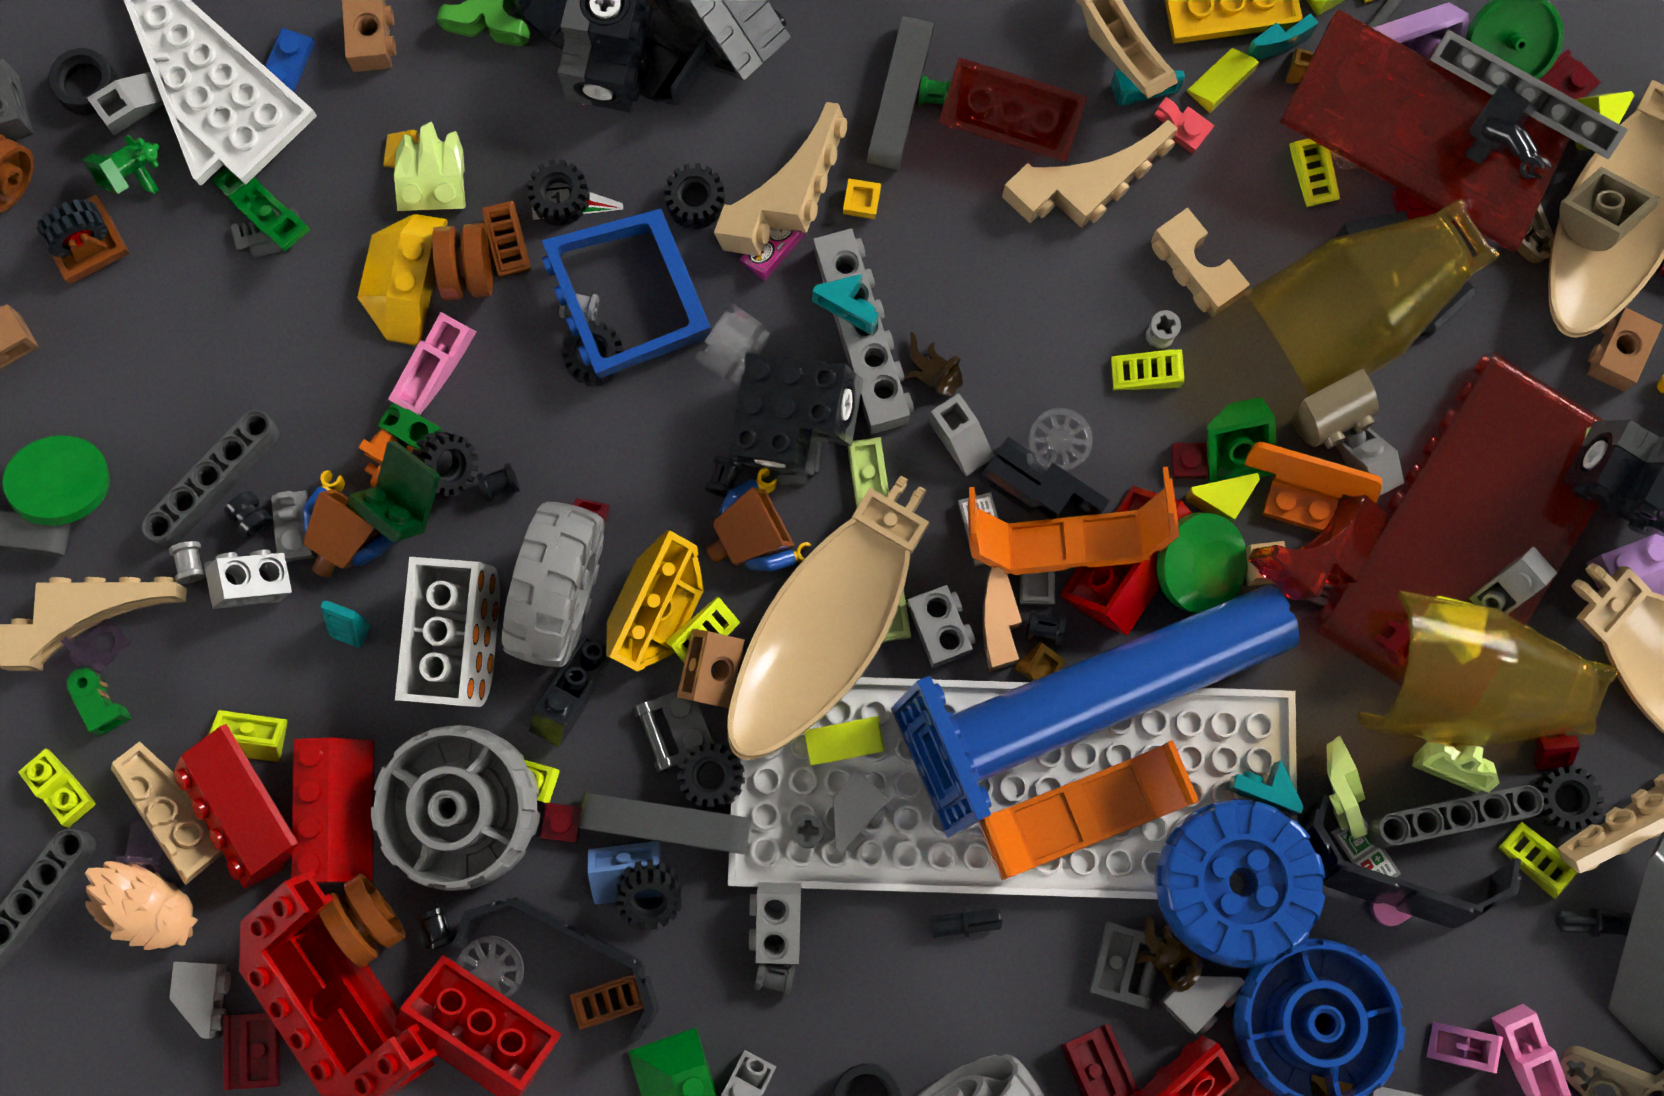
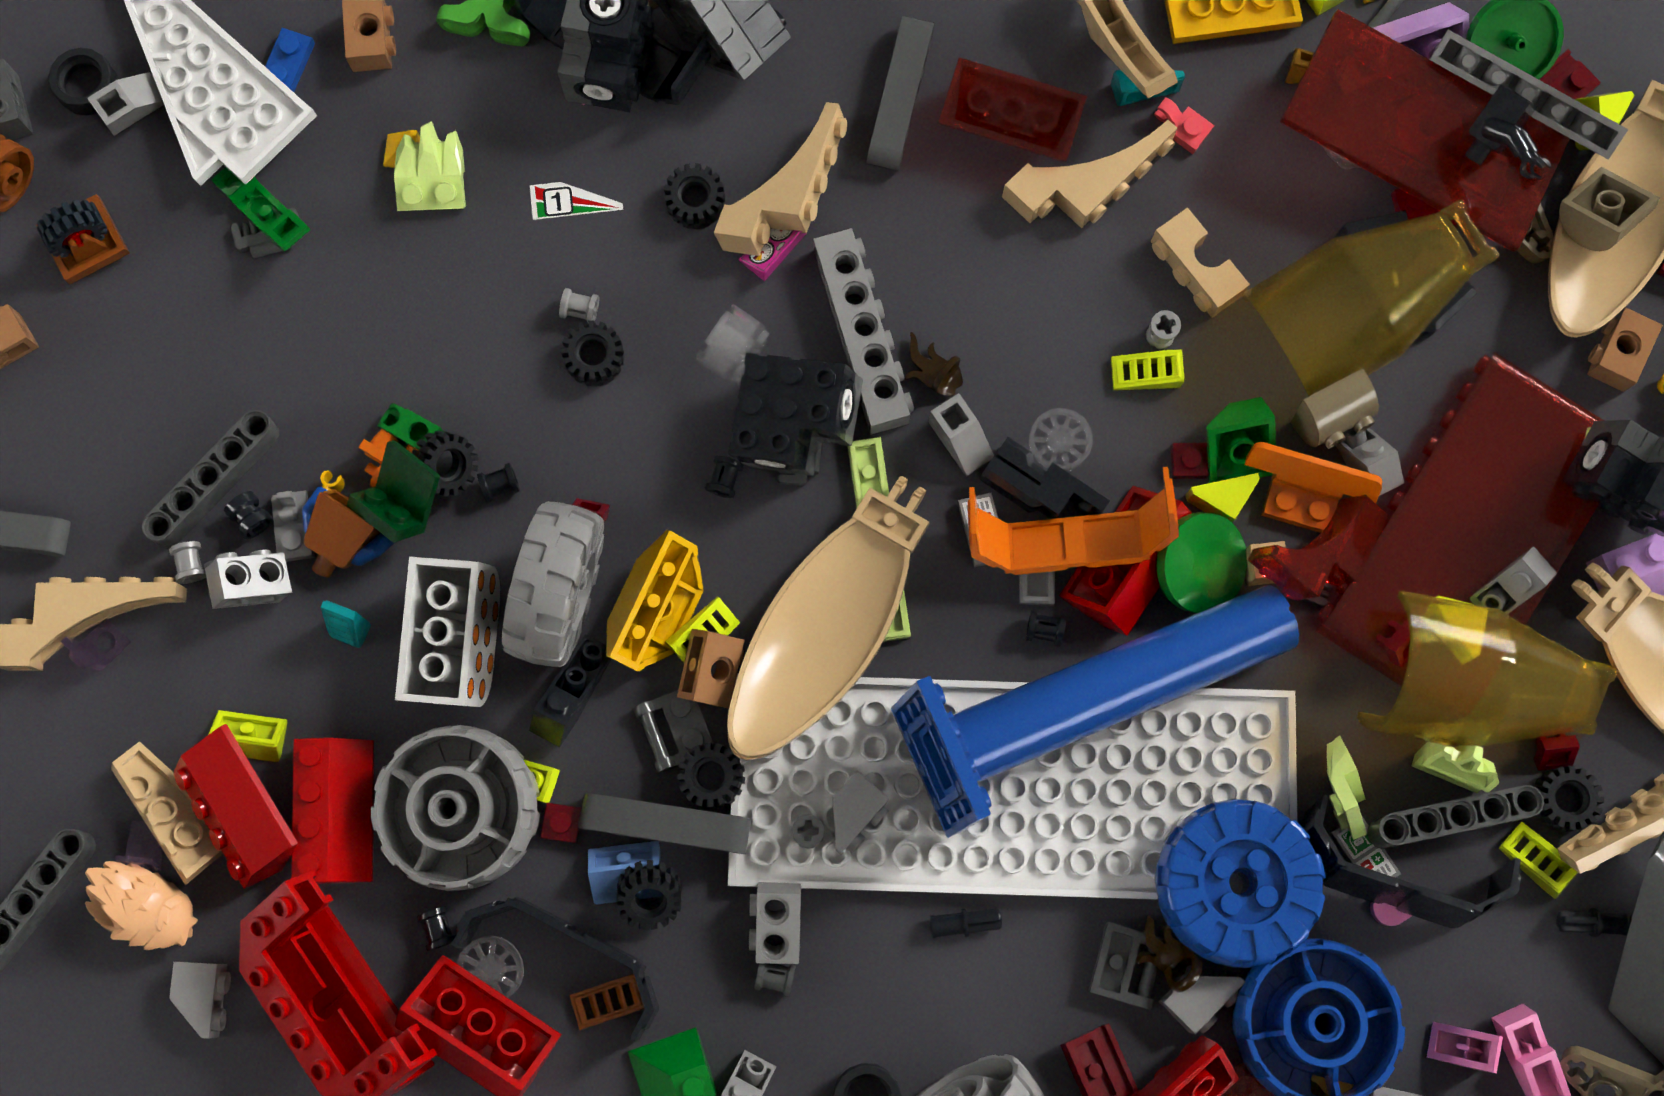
green piece [3,435,110,526] -> none
neon yellow slope [18,748,96,828] -> none
green leg [67,667,132,737] -> none
green piece [81,135,160,194] -> none
dark red plate [223,1013,280,1090] -> none
dark orange wheel [319,873,406,968] -> none
yellow wedge [357,214,448,346] -> none
bright pink slope [388,312,477,416] -> none
dark orange wheel [432,223,493,301] -> none
dark orange slope [481,201,532,278] -> none
black tyre [527,159,590,225] -> none
blue windscreen [541,209,715,379] -> none
dark orange torso [706,468,812,572] -> none
neon yellow slope [804,716,886,765] -> none
teal slope [812,274,879,335] -> none
yellow plate [843,179,881,219] -> none
light grey brick [907,585,976,669] -> none
green bush [918,75,955,109] -> none
orange windscreen [978,740,1199,881] -> none
light nougat slope [982,567,1022,672] -> none
pearl gold slope [1013,642,1066,681] -> none
neon yellow slope [1186,48,1259,113] -> none
teal slope [1226,760,1304,816] -> none
teal slope [1246,13,1319,60] -> none
neon yellow slope [1289,134,1340,207] -> none

